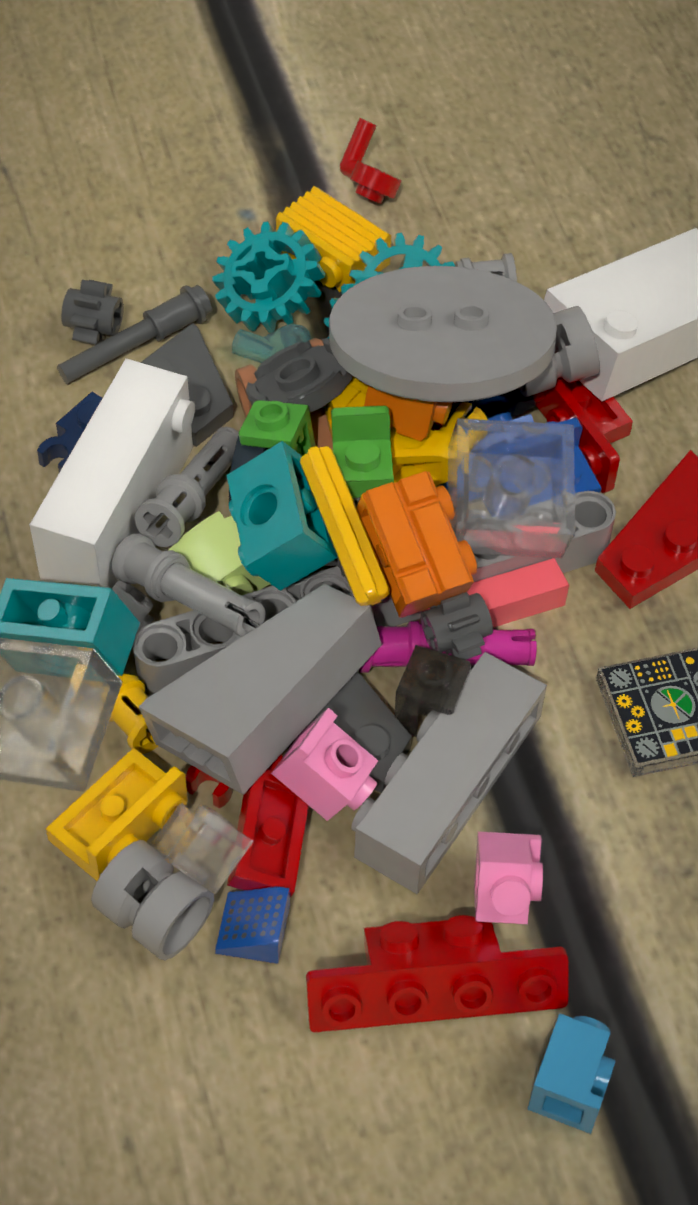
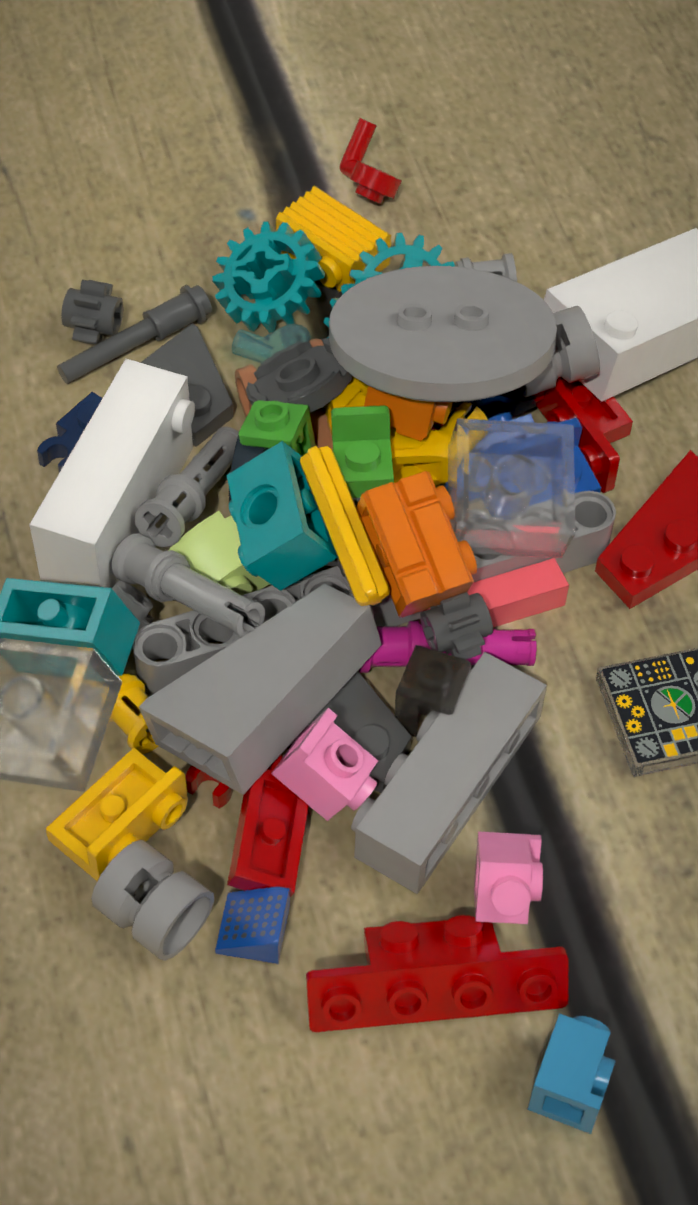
clear brick [152,802,253,895] -> none

